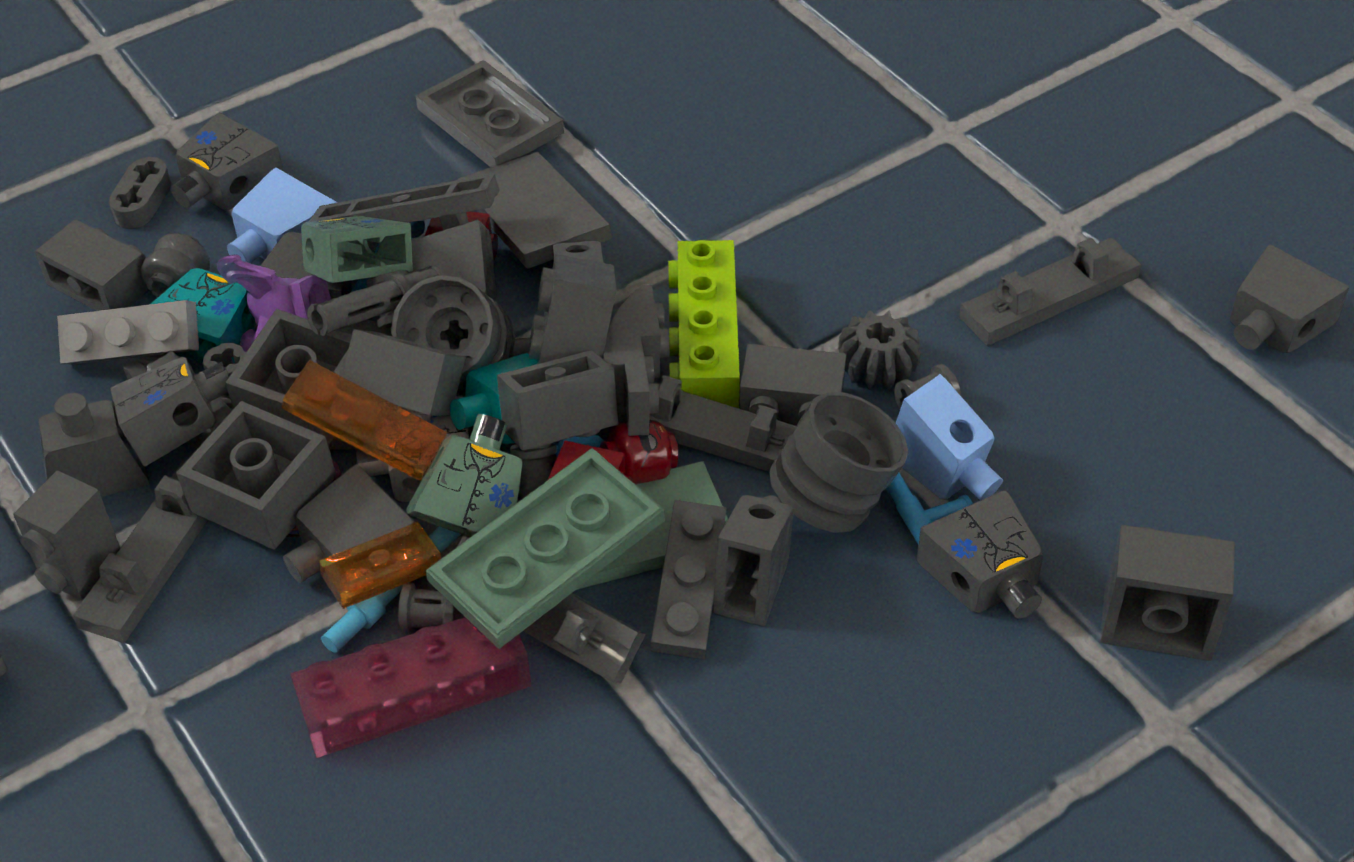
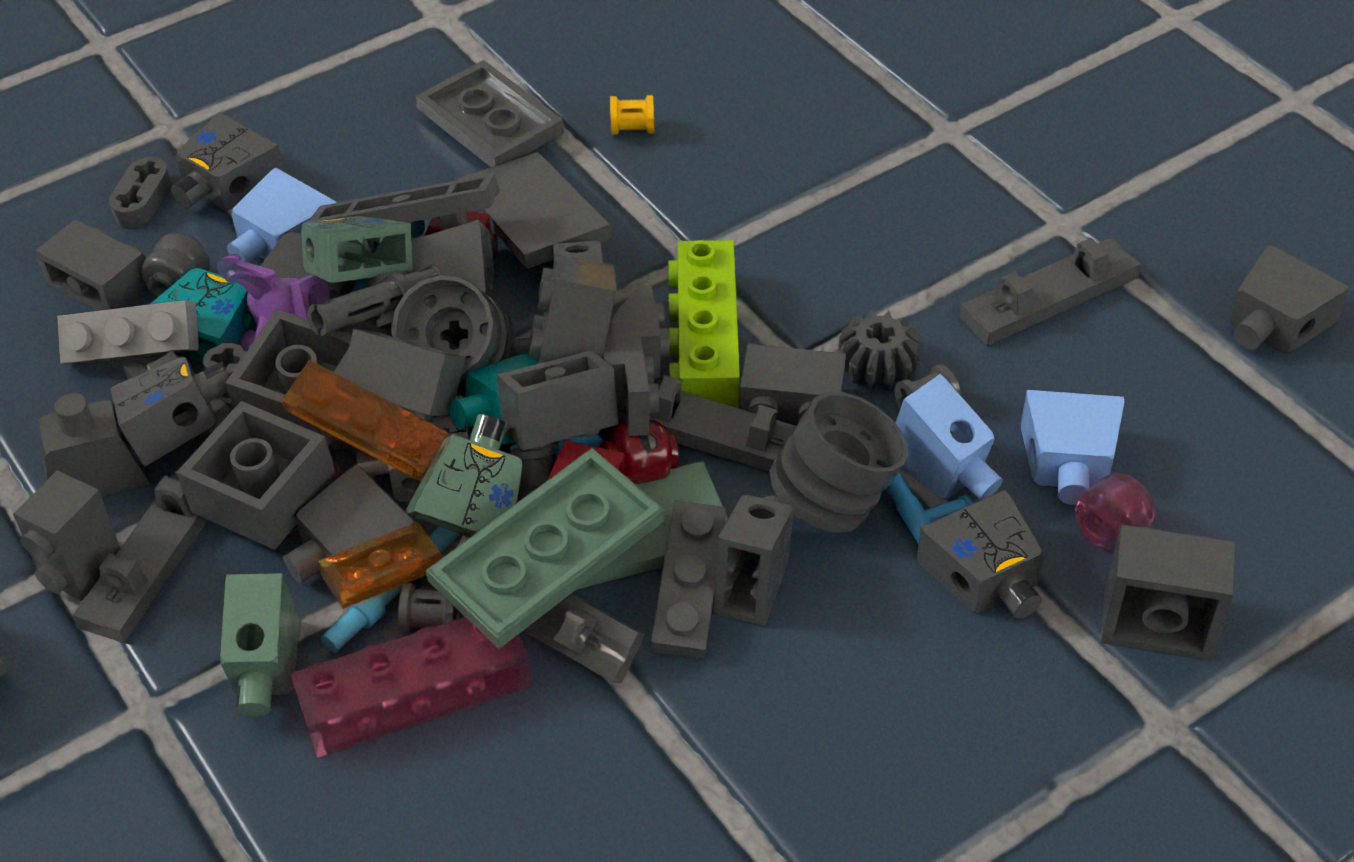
none -> sand green torso [220,573,301,717]
none -> yellow bush [610,95,654,135]
none -> light blue torso [1021,390,1124,505]
none -> clear pink head [1075,473,1155,551]

